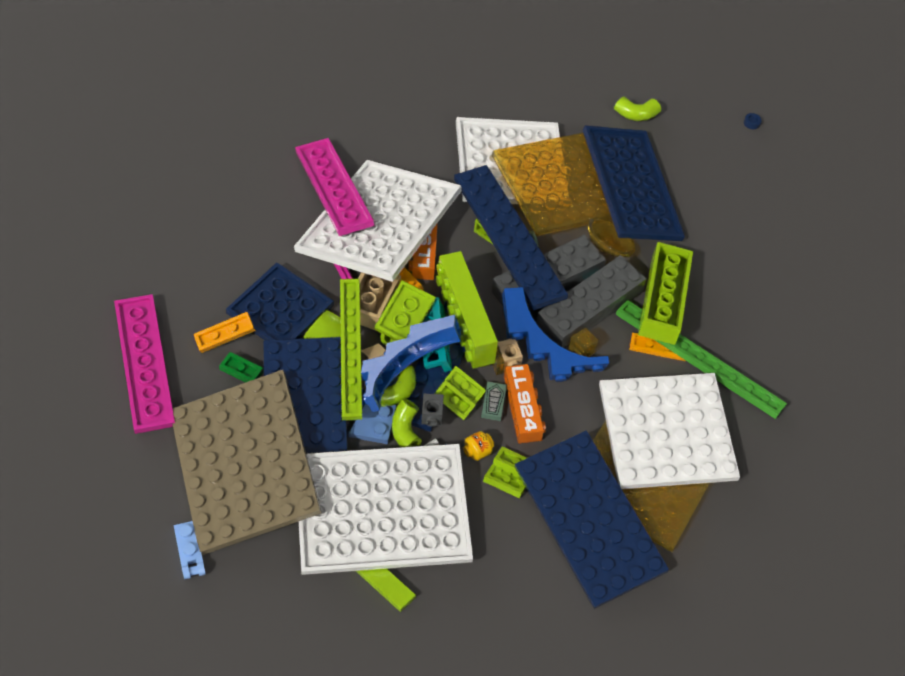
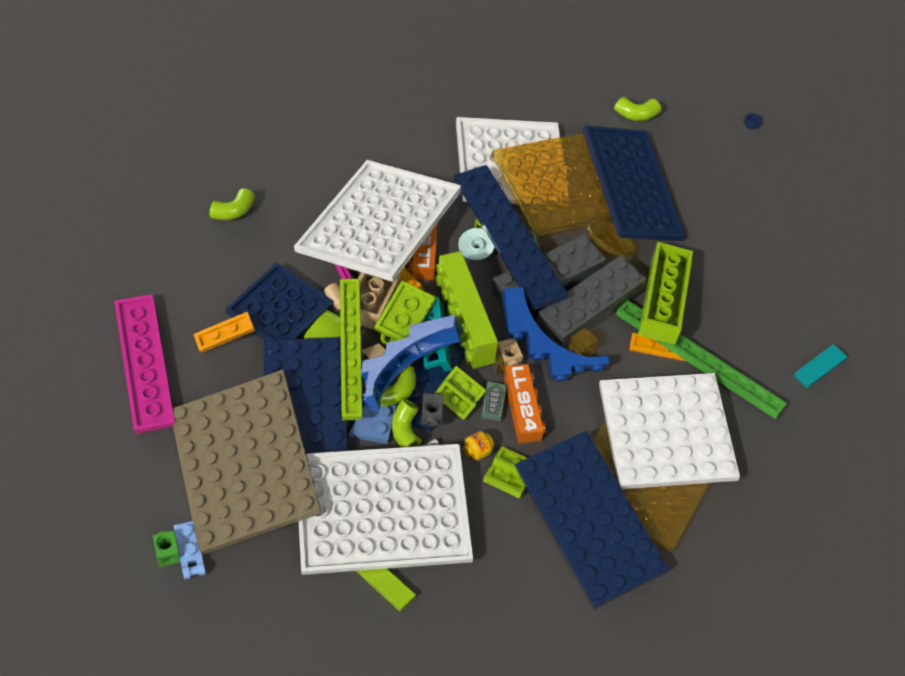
green plate [219,352,264,383] -> none
dark pink plate [295,138,374,236] -> none
none -> bright green brick [153,531,181,567]
none -> lime cylinder [210,189,255,221]
none -> tan cone [324,283,340,312]
none -> light aqua dish [458,228,495,260]
none -> teal tile [794,344,847,389]

